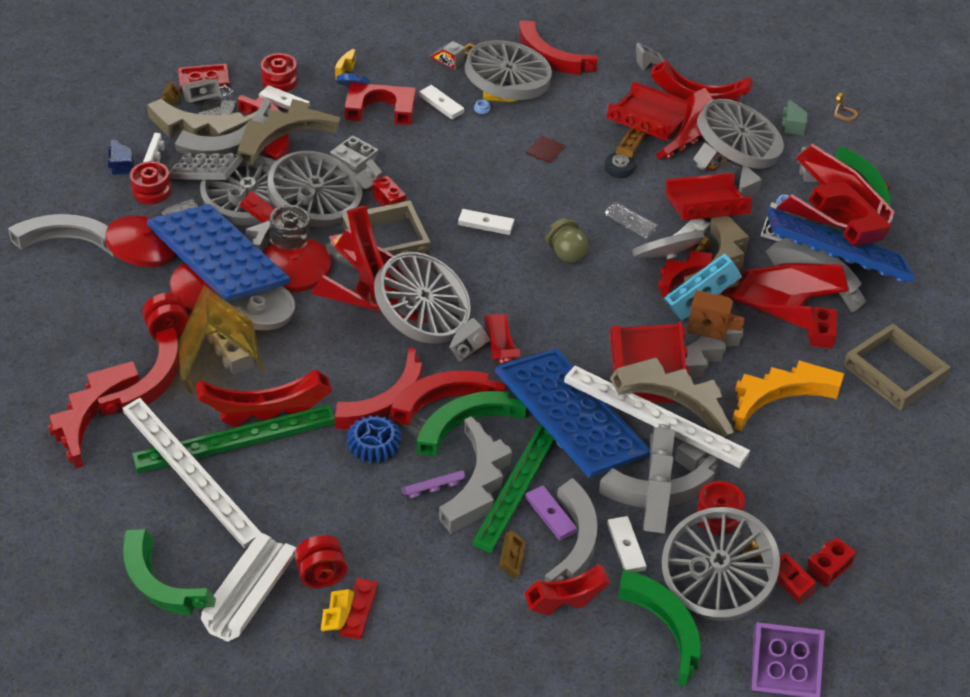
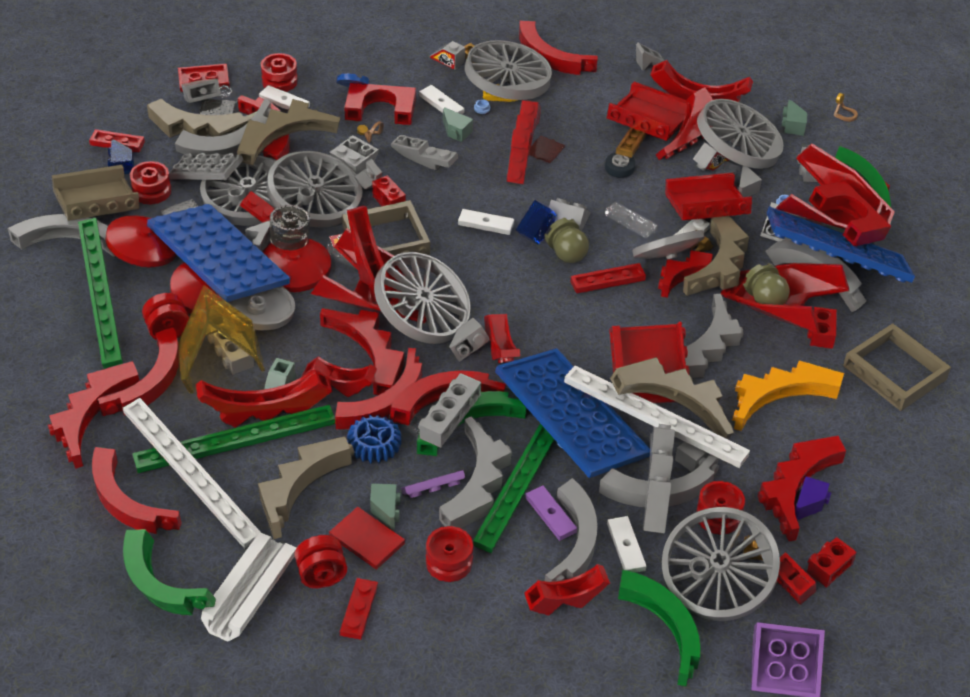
white tile [143,133,165,162] -> none
pearl gold tile [160,82,182,105] -> none
yellow slope [321,589,354,632] -> none
yellow slope [335,49,356,80] -> none
pearl gold plate [499,530,526,578] -> none
medium azure brick [664,253,742,321] -> none
dark orange hinge [687,290,744,341] -> none
none -> dark tan panel [52,165,139,221]
none -> green plate [78,218,123,368]
none -> red plate [89,129,145,152]
none -> arch [92,447,181,534]
none -> dark tan arch [258,436,354,539]
none -> sand green slope [264,358,296,389]
none -> red arch [301,356,377,398]
none -> red arch [320,308,404,395]
none -> red tile [329,507,405,570]
none -> medium nougat piece [357,121,384,143]
none -> sand green slope [370,484,401,530]
none -> light grey slope [391,135,458,170]
none -> light grey brick [418,373,481,448]
none -> red wheel [426,526,473,582]
none -> sand green slope [443,107,473,142]
none -> red arch [506,100,541,184]
none -> clear blue piece [516,200,557,245]
none -> light grey slope [545,198,591,231]
none -> red plate [570,263,646,294]
none -> olive tile [743,263,790,305]
none -> red arch [758,436,846,542]
none -> dark purple slope [795,477,831,520]

